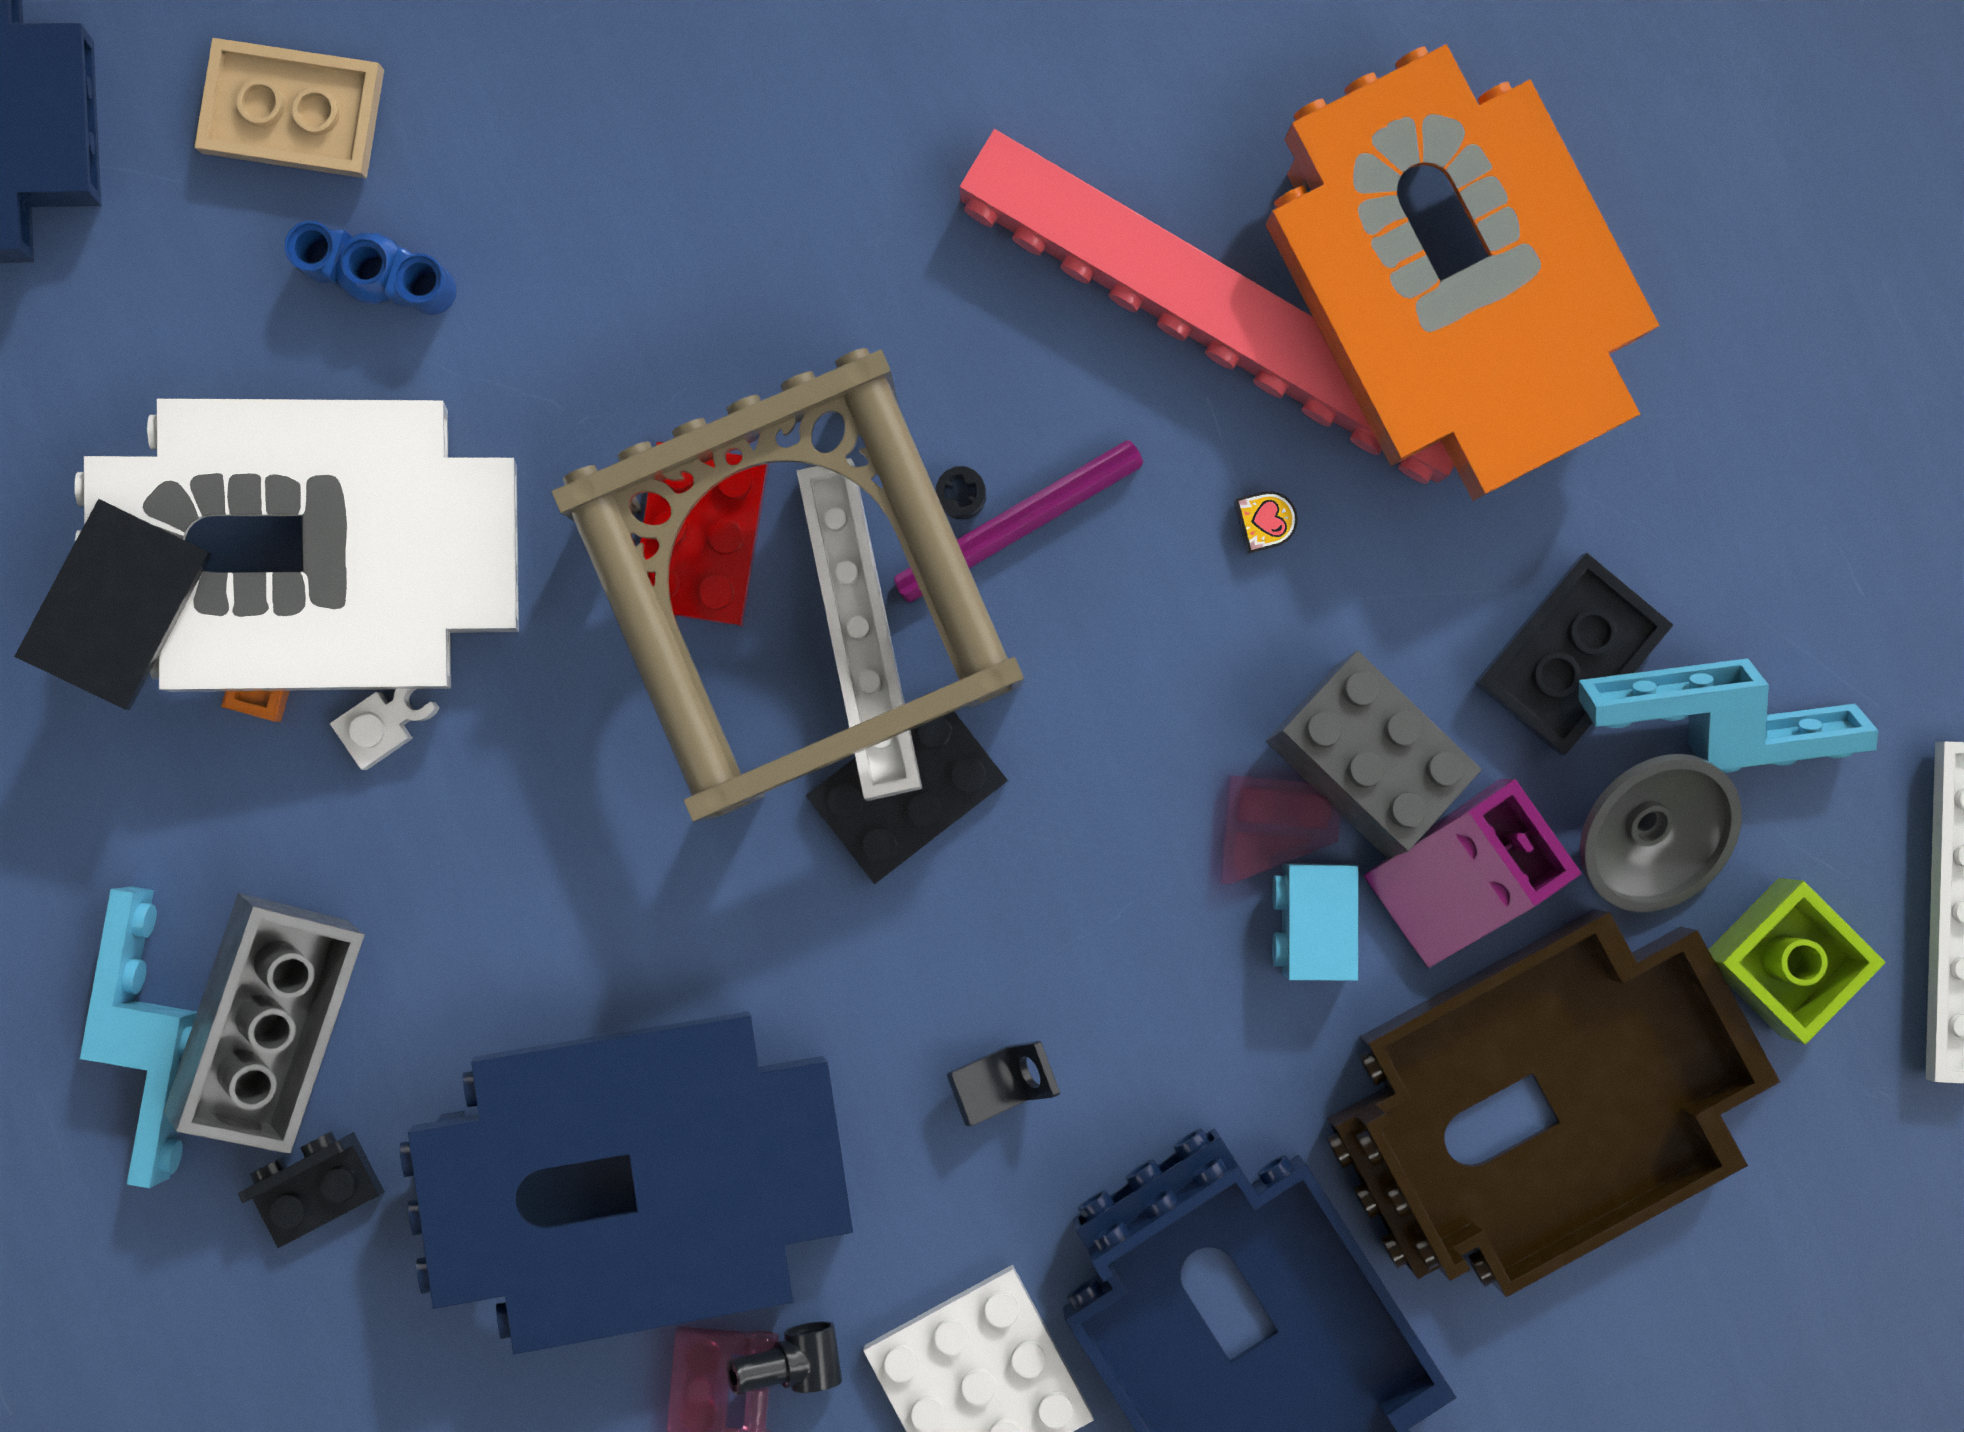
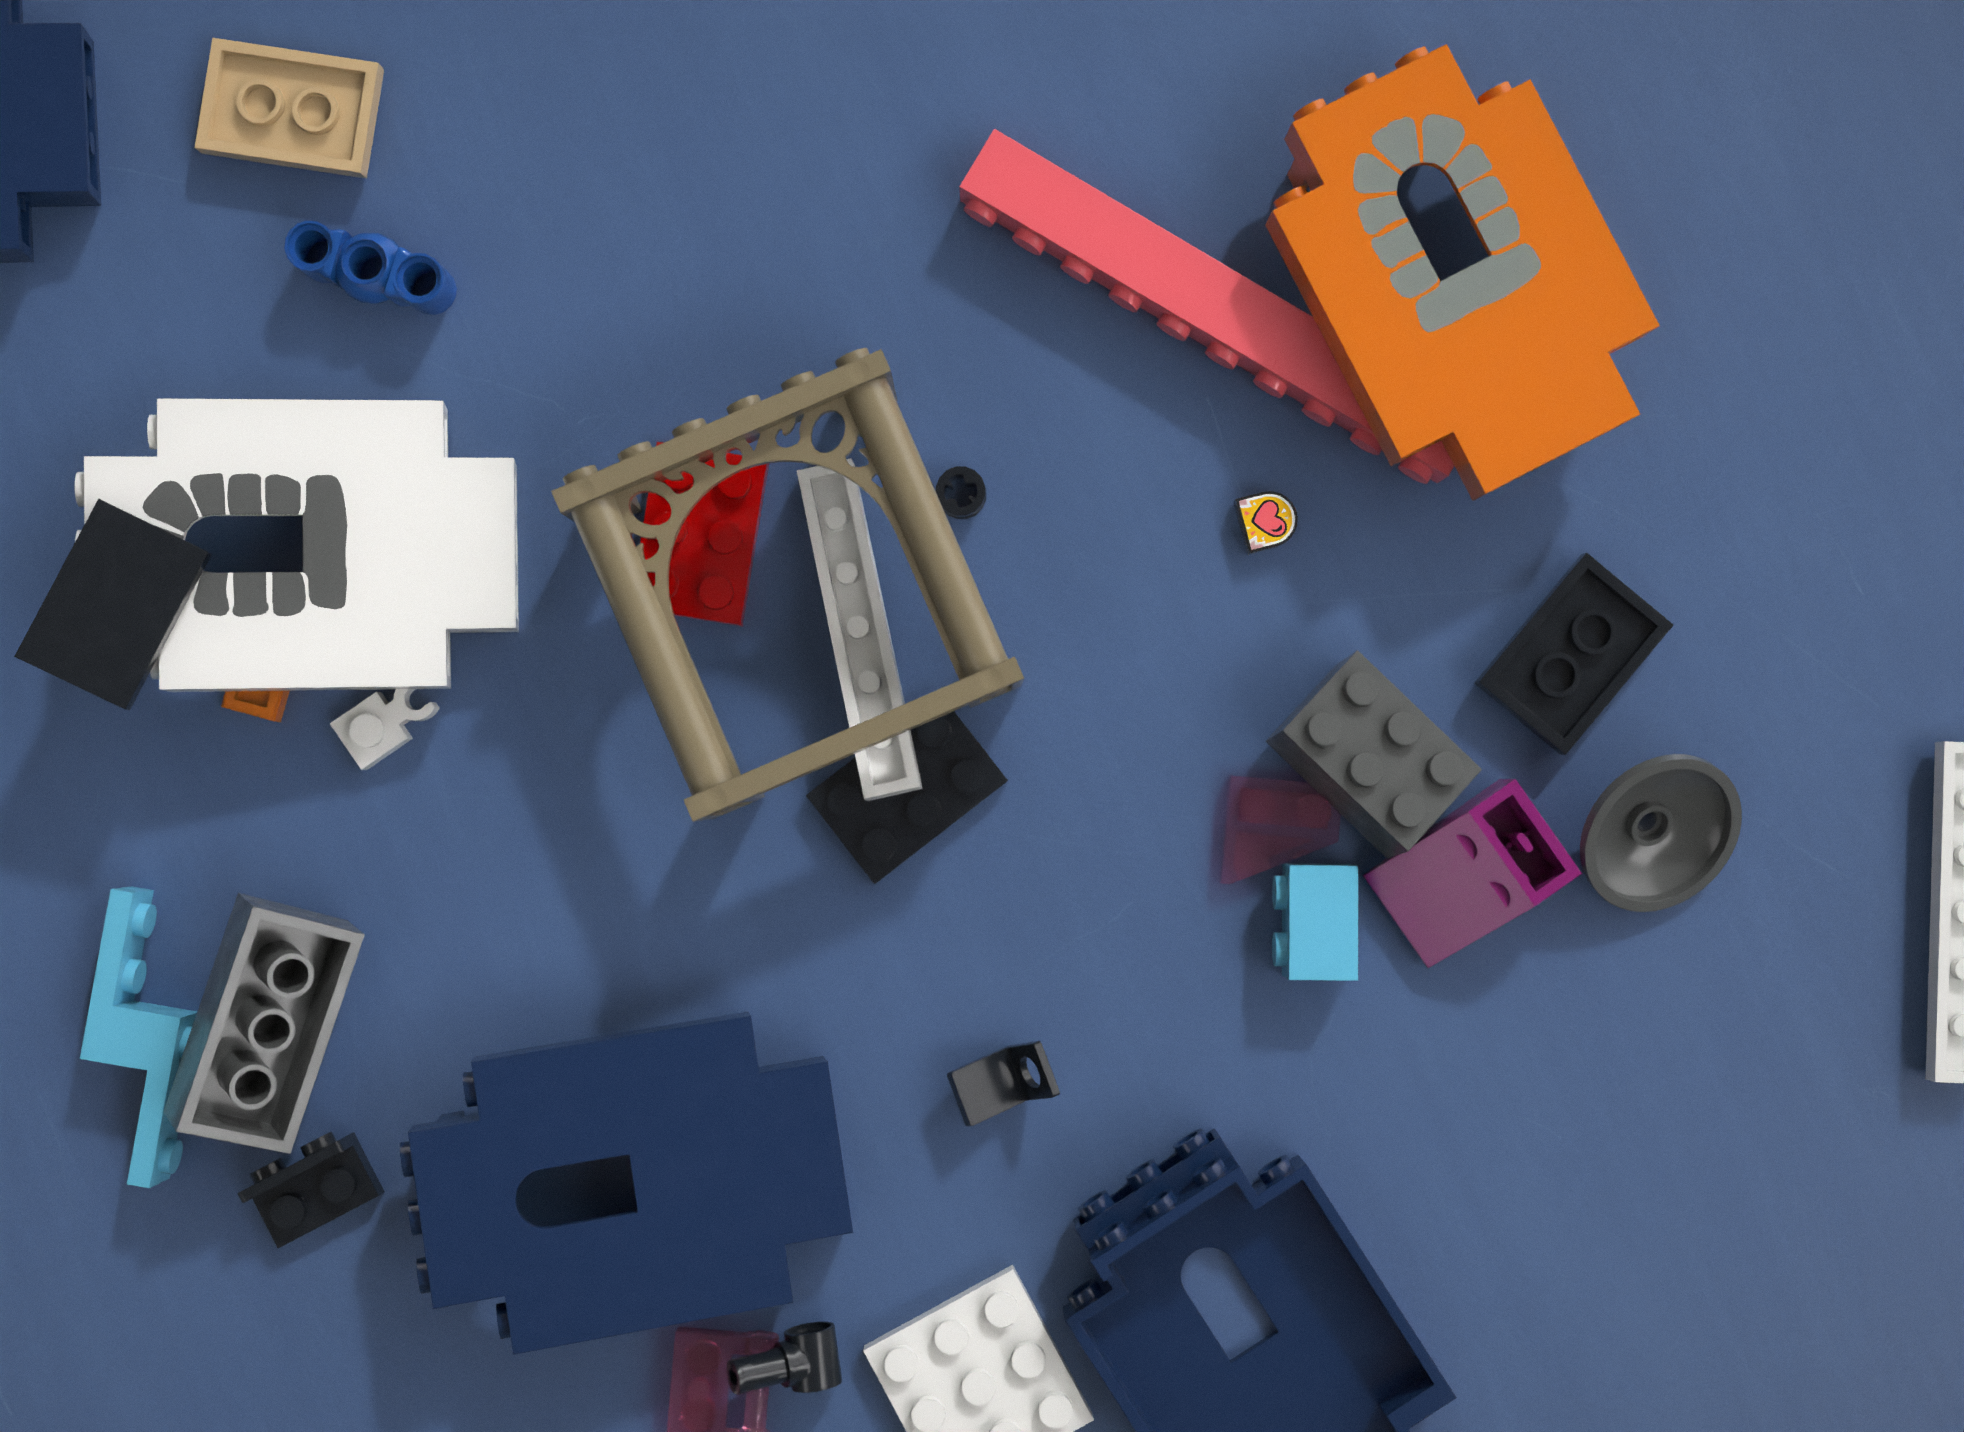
magenta axle [894,440,1143,602] -> none
dark brown panel [1326,909,1781,1297] -> none
medium azure bracket [1579,658,1878,773] -> none
lime brick [1708,878,1886,1045] -> none

